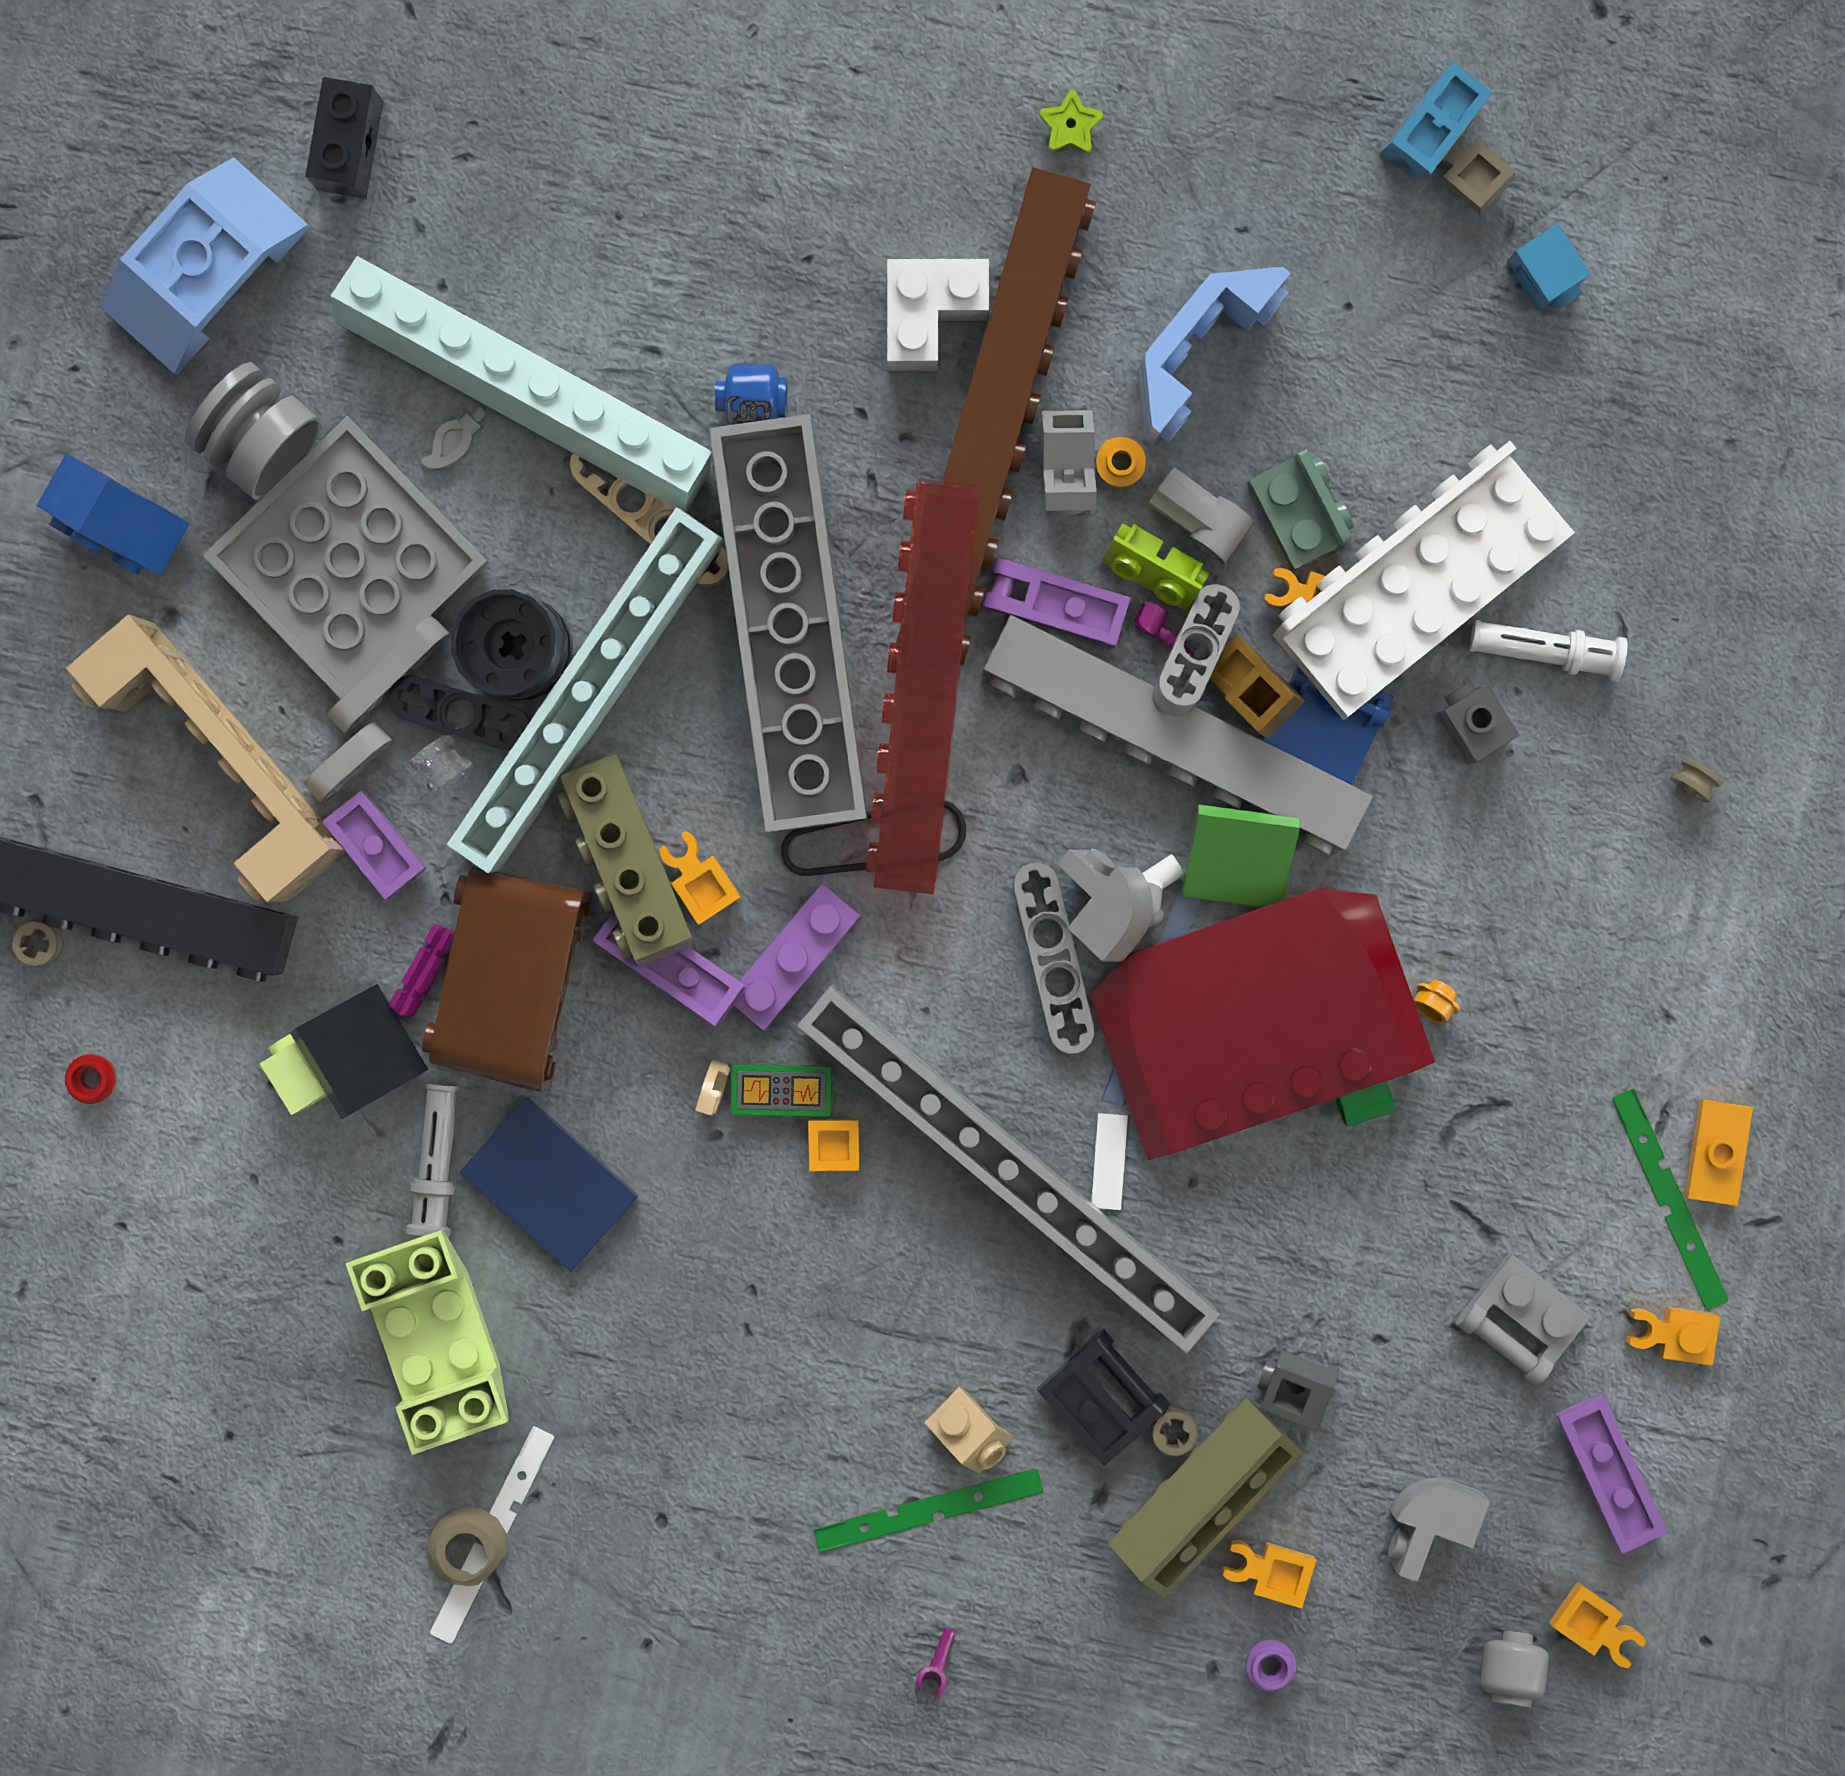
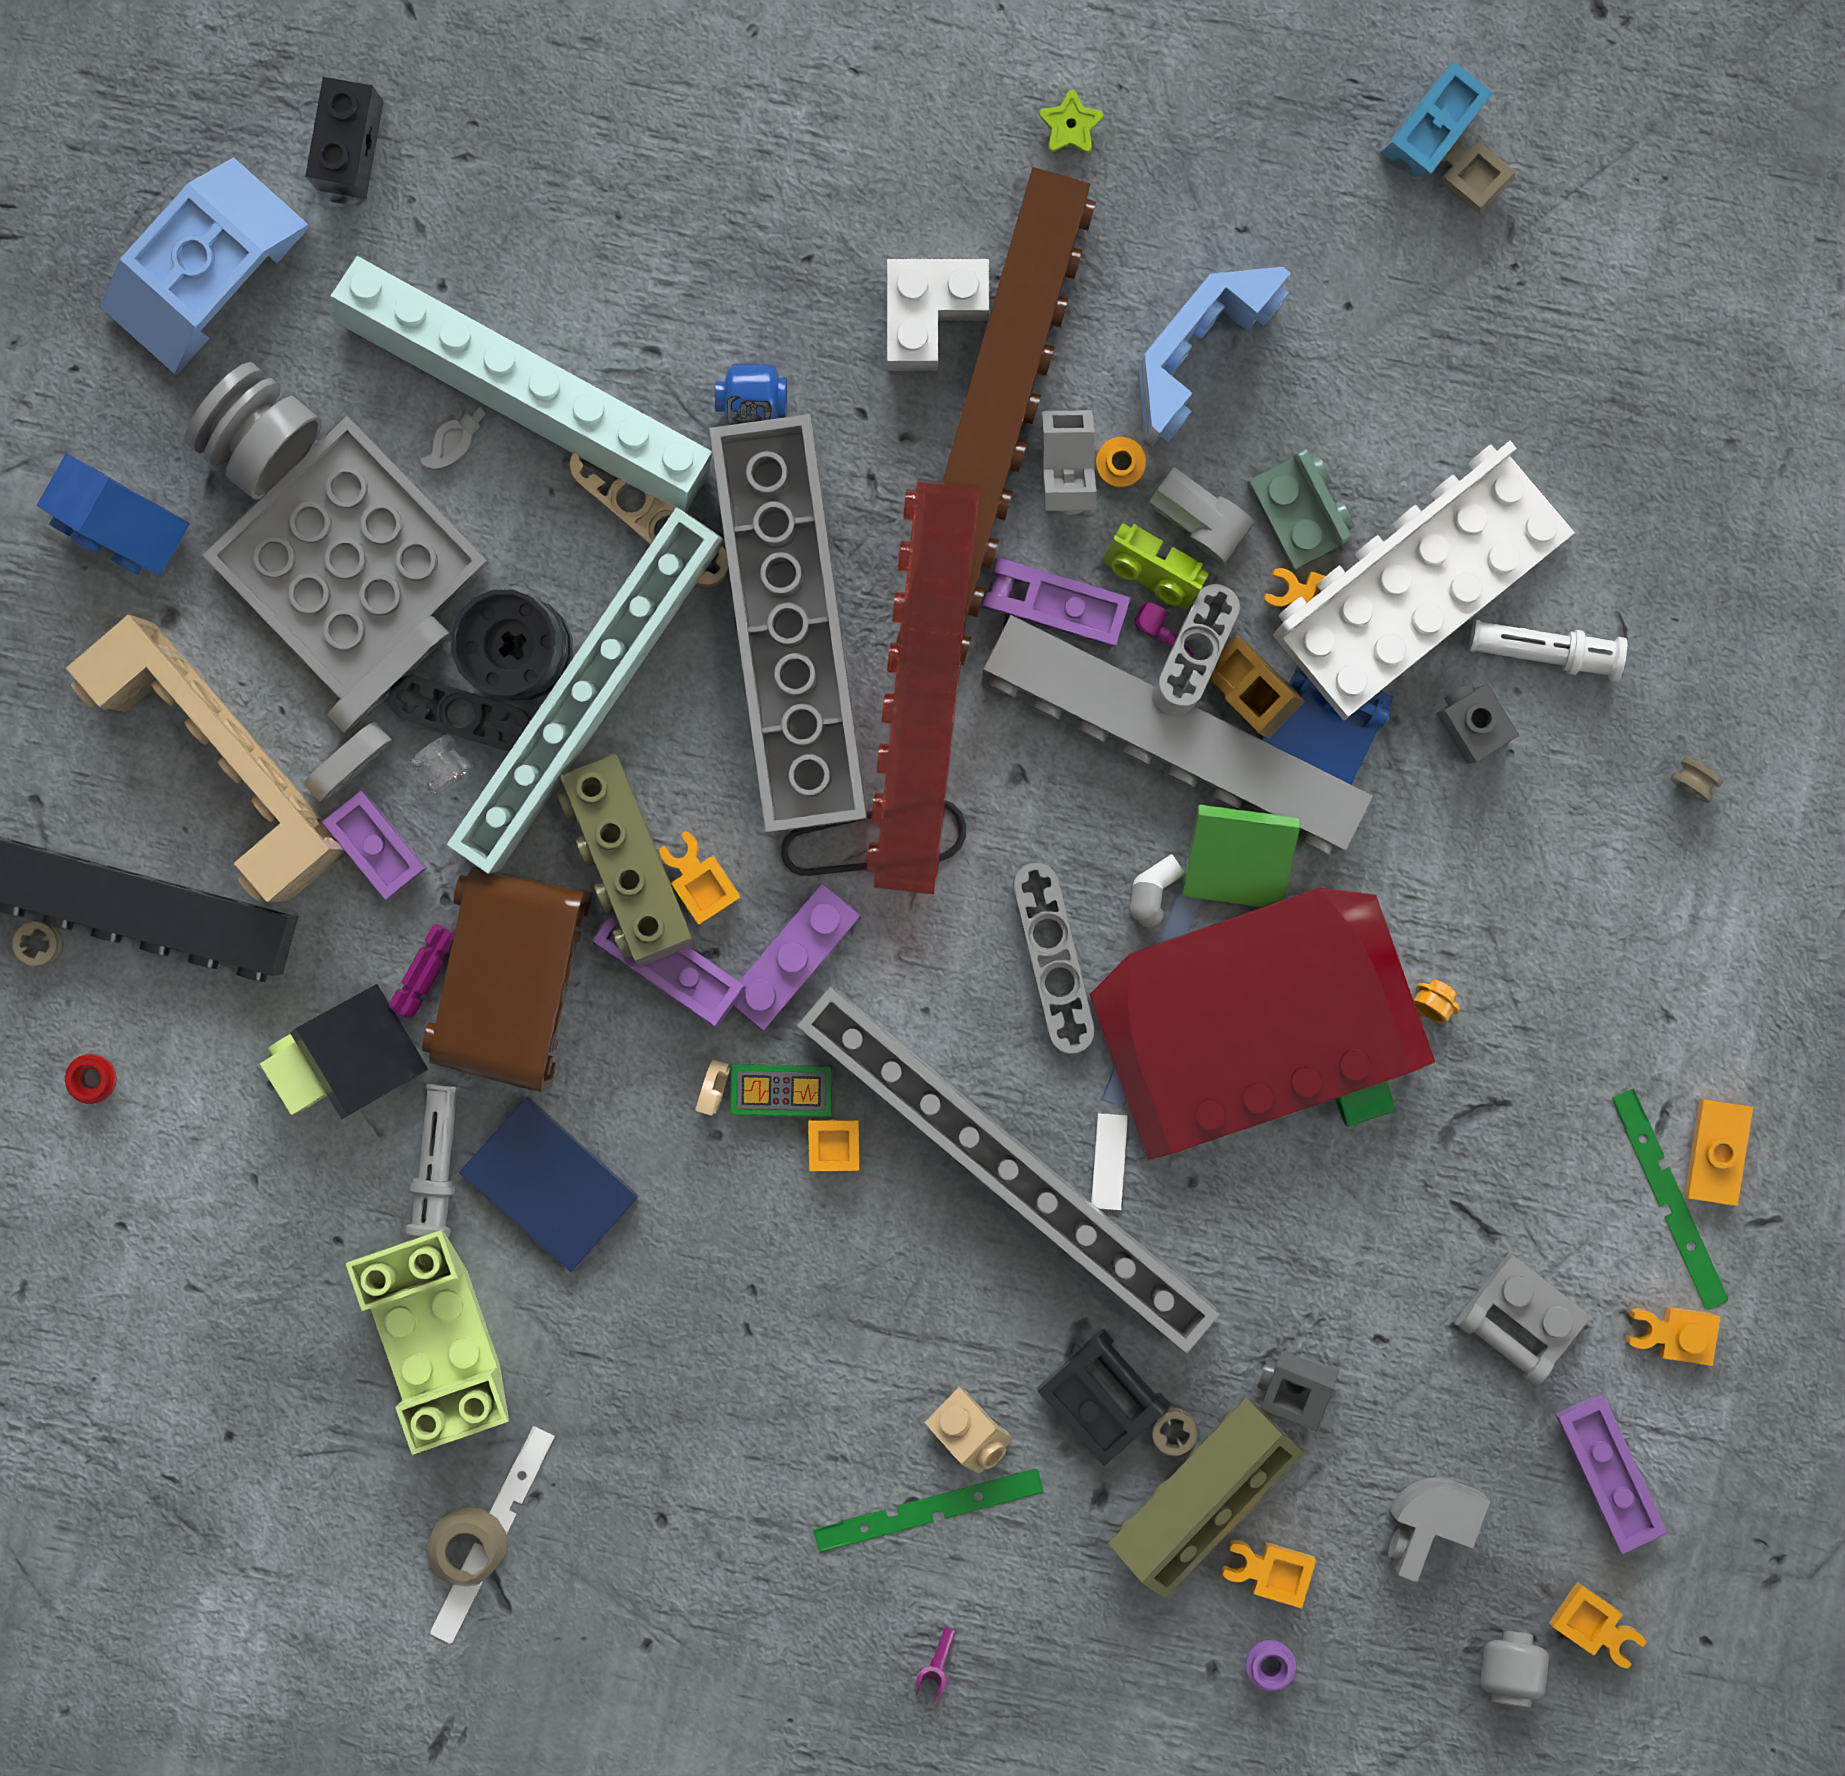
light grey brick [1057,849,1153,962] -> none
dark azure brick [1506,224,1591,311] -> none

